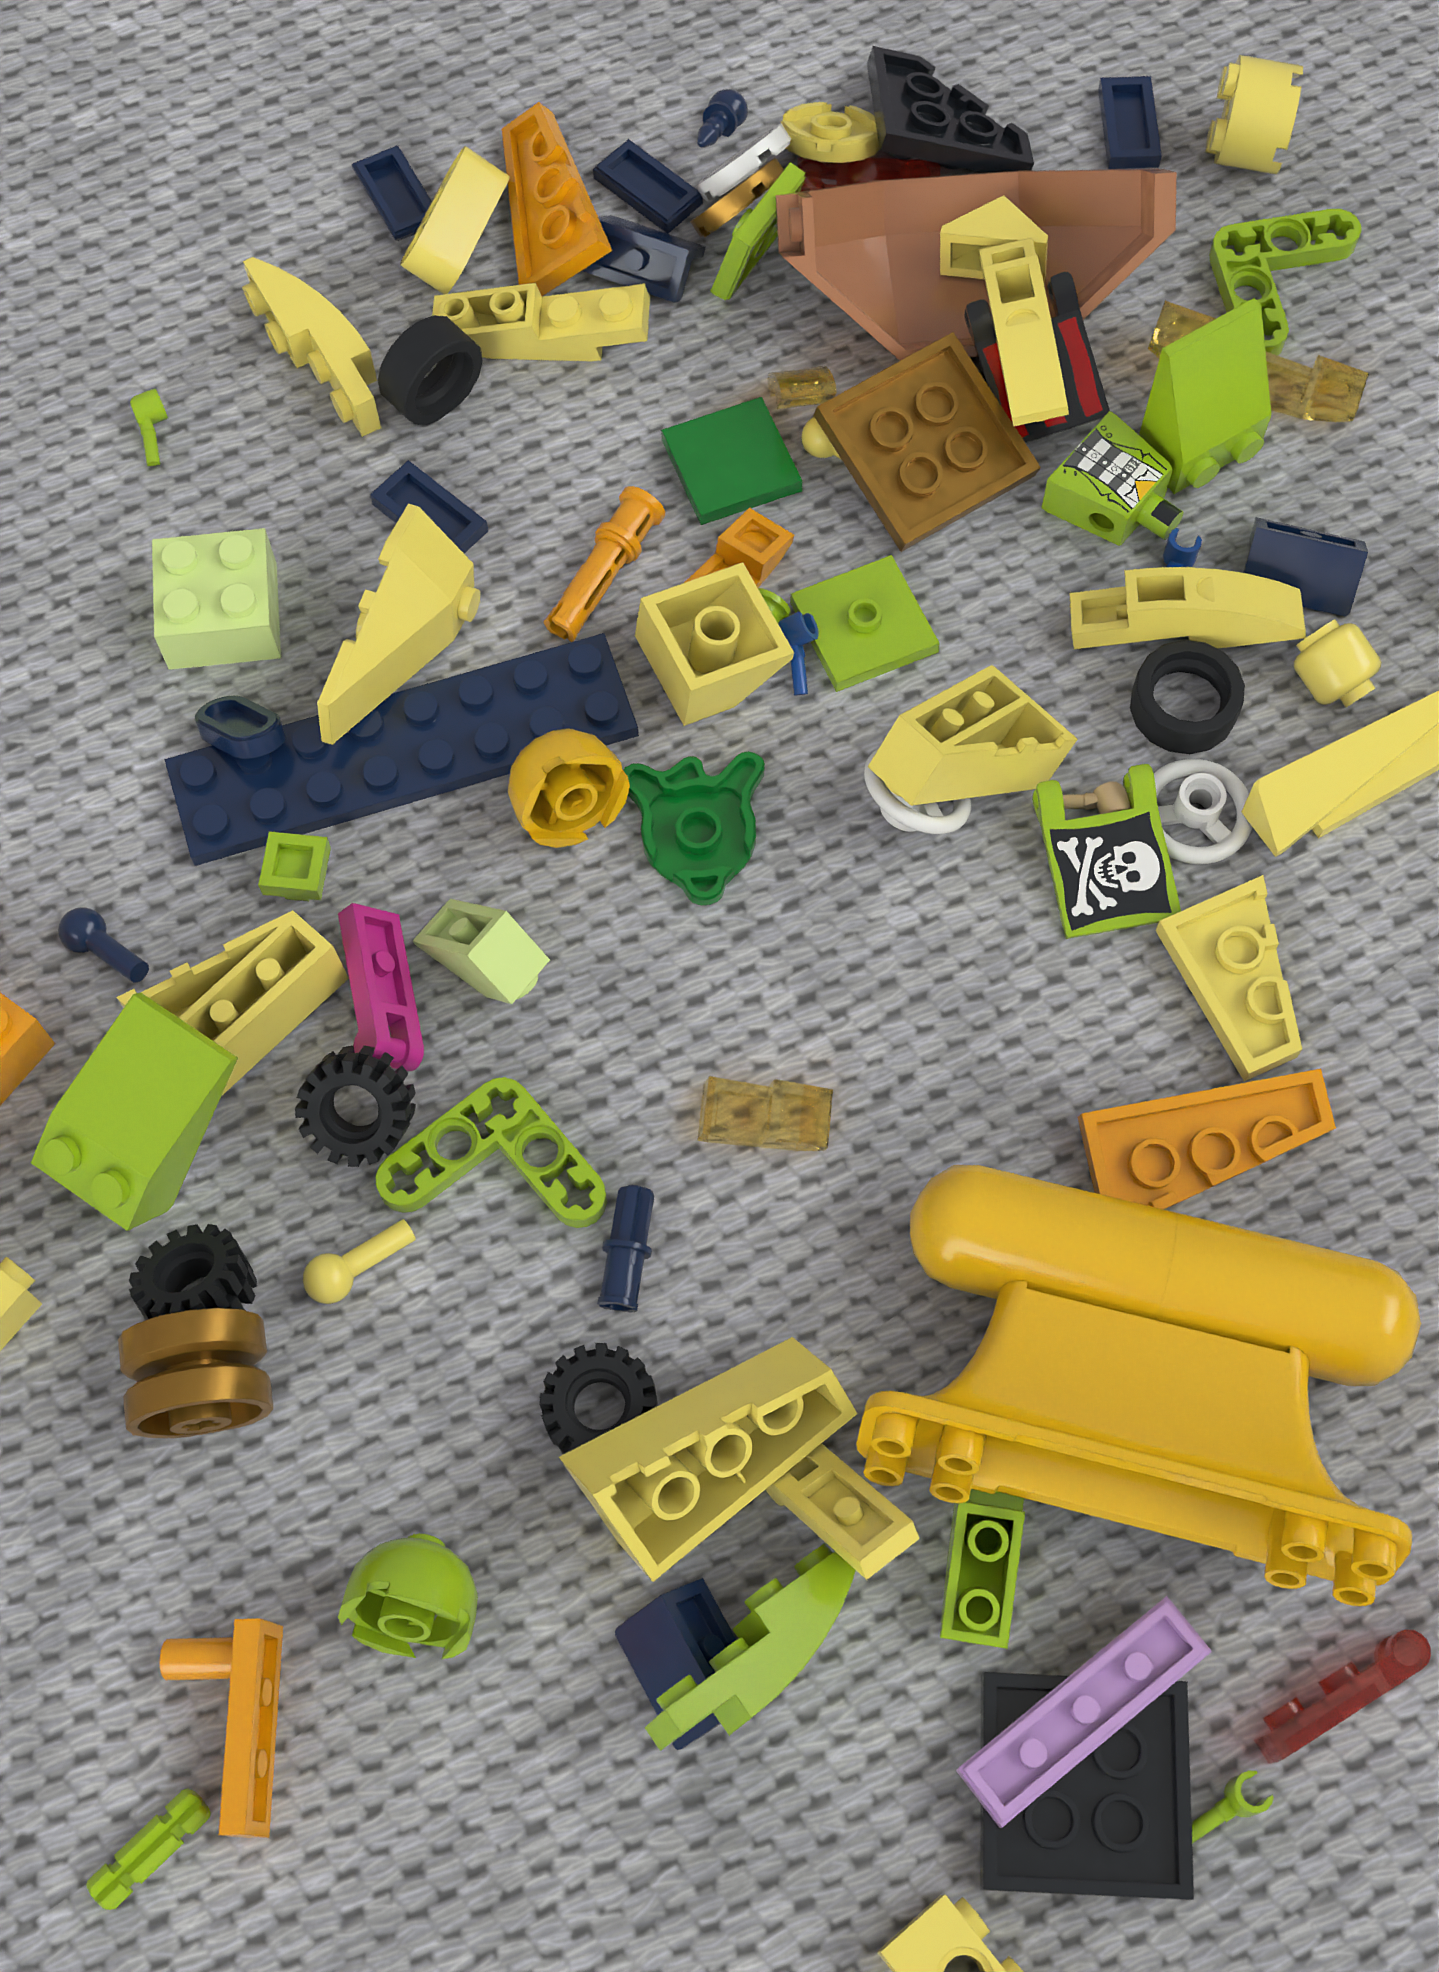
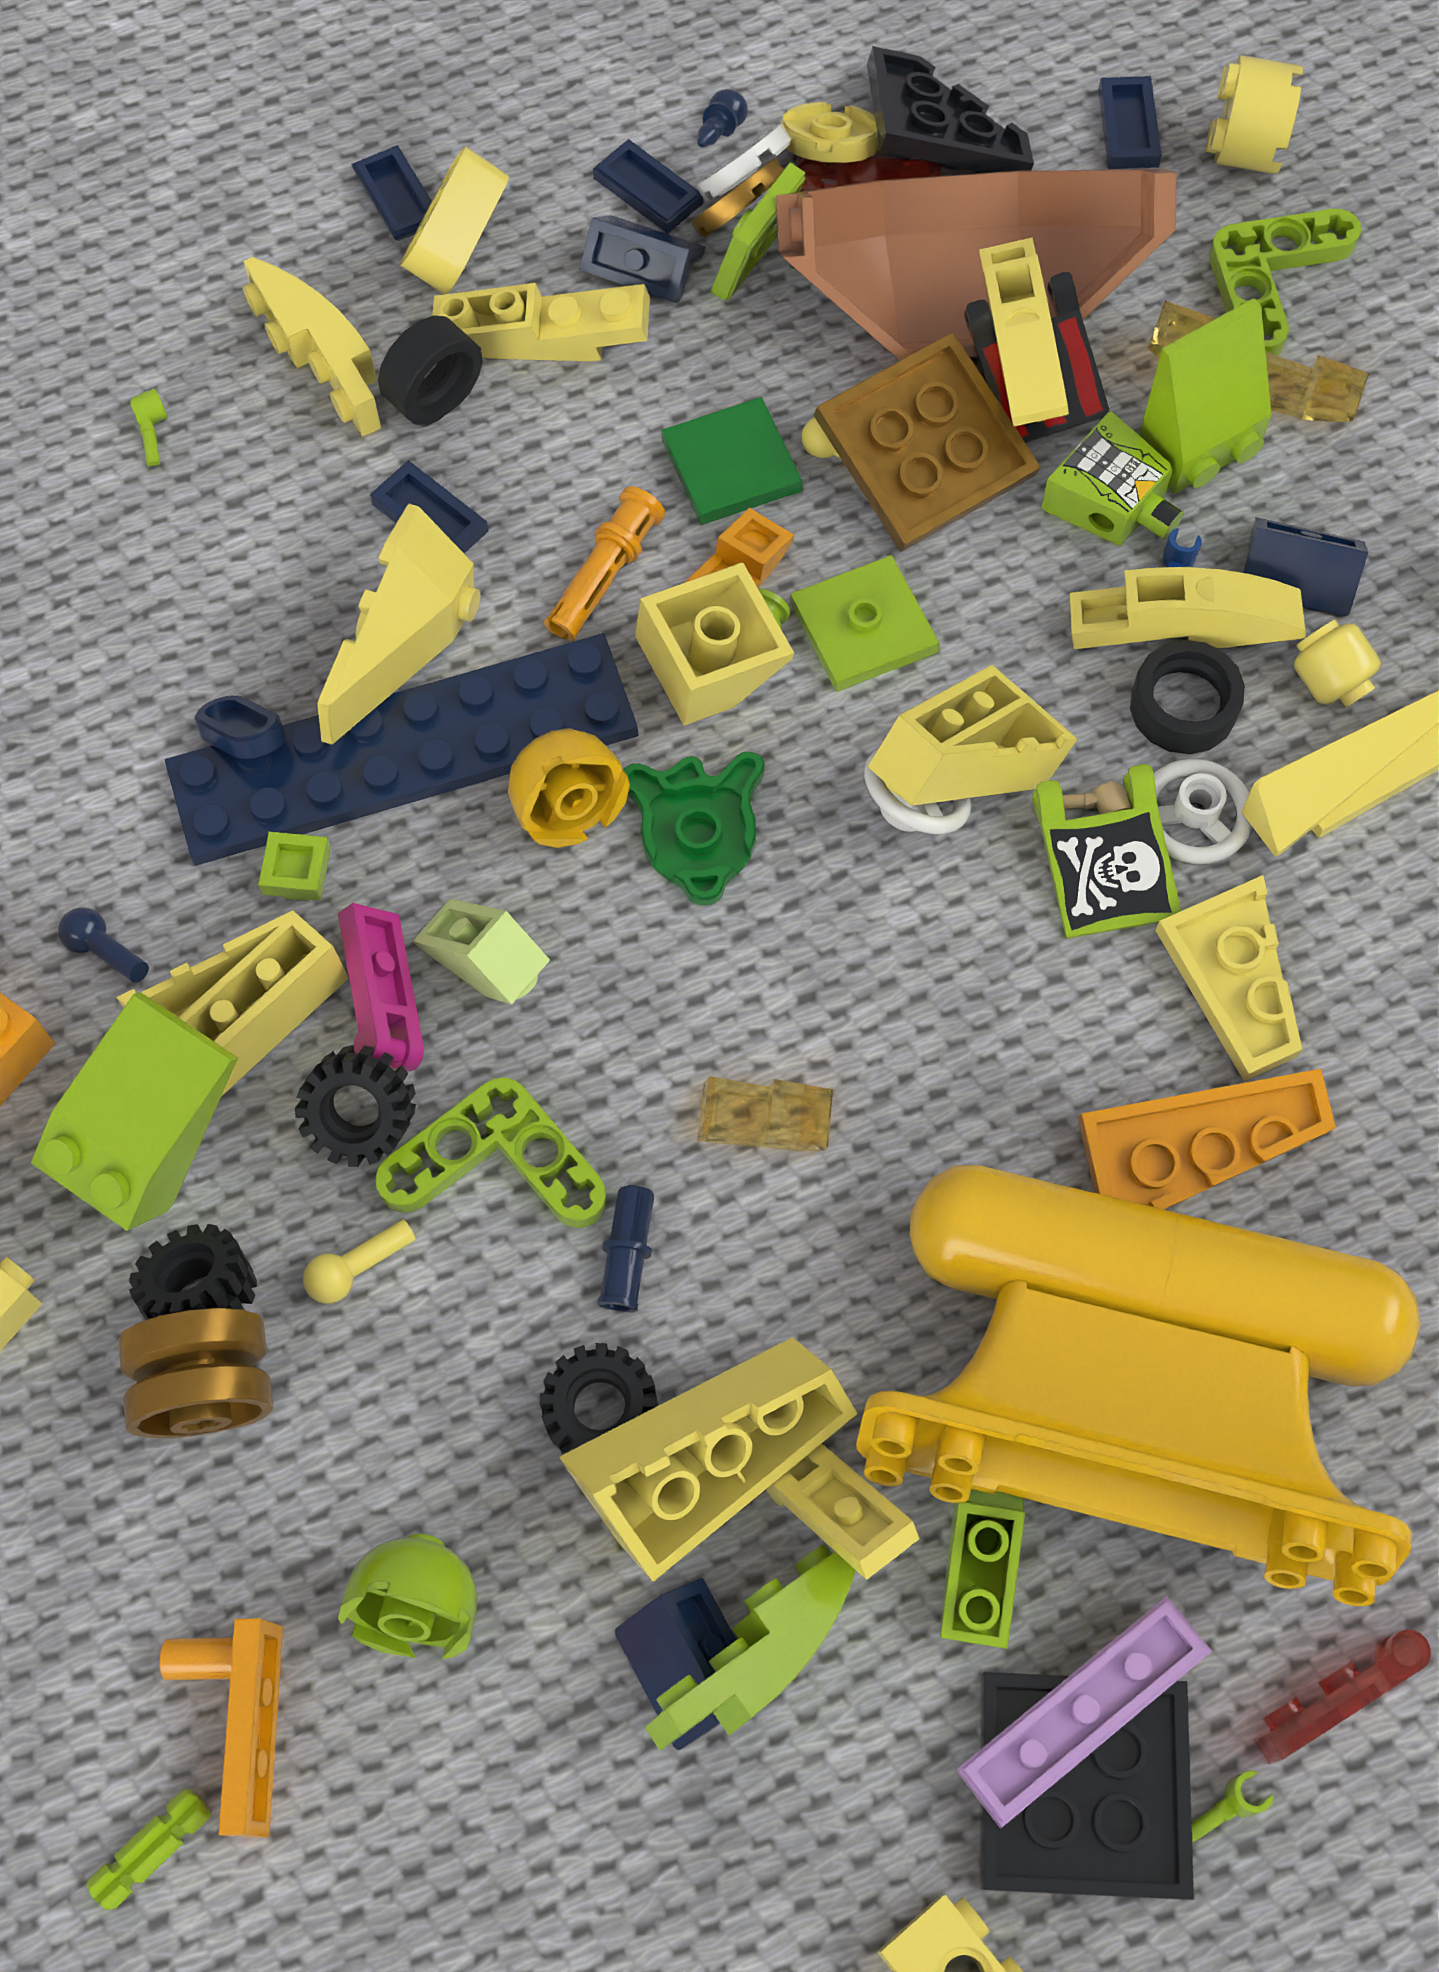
yellowish green brick [152,528,281,670] -> none
light orange wing [502,102,612,296] -> none
clear yellow slope [767,366,837,409] -> none
blue hand [778,612,819,696] -> none
light yellow slope [940,195,1048,285] -> none

